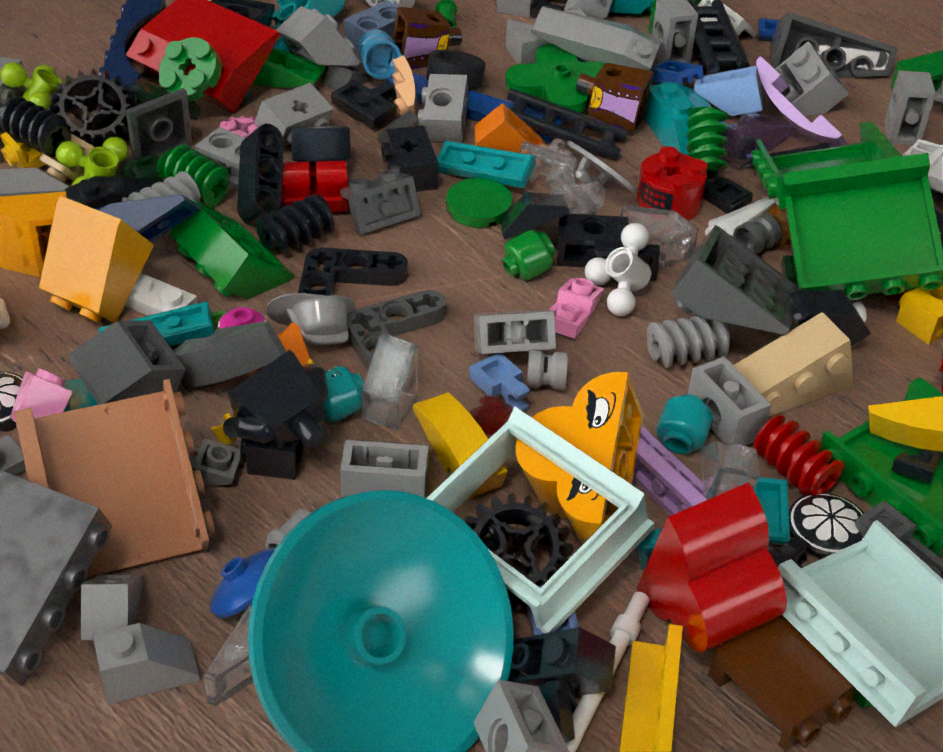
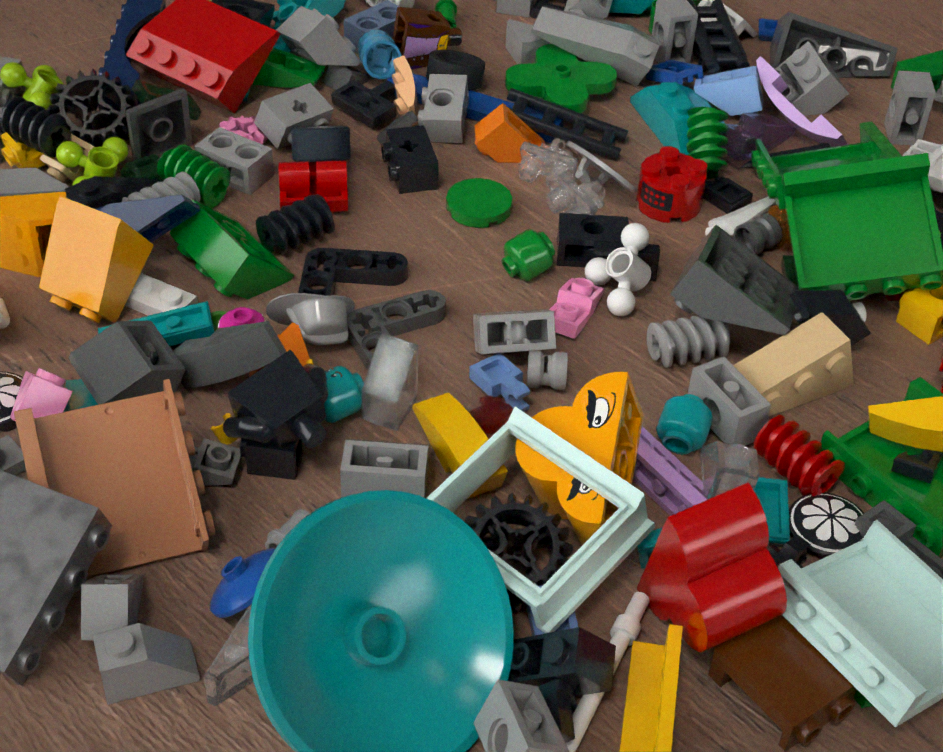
green plate [159,37,222,101] -> none
black beam [237,124,284,226] -> none
dark grey bracket [340,169,421,234] -> none
teal tile [437,141,536,188] -> none
black slope [501,192,570,240] -> none
reddish brown torso [575,63,654,137] -> none
clear slope [621,205,699,270] -> none

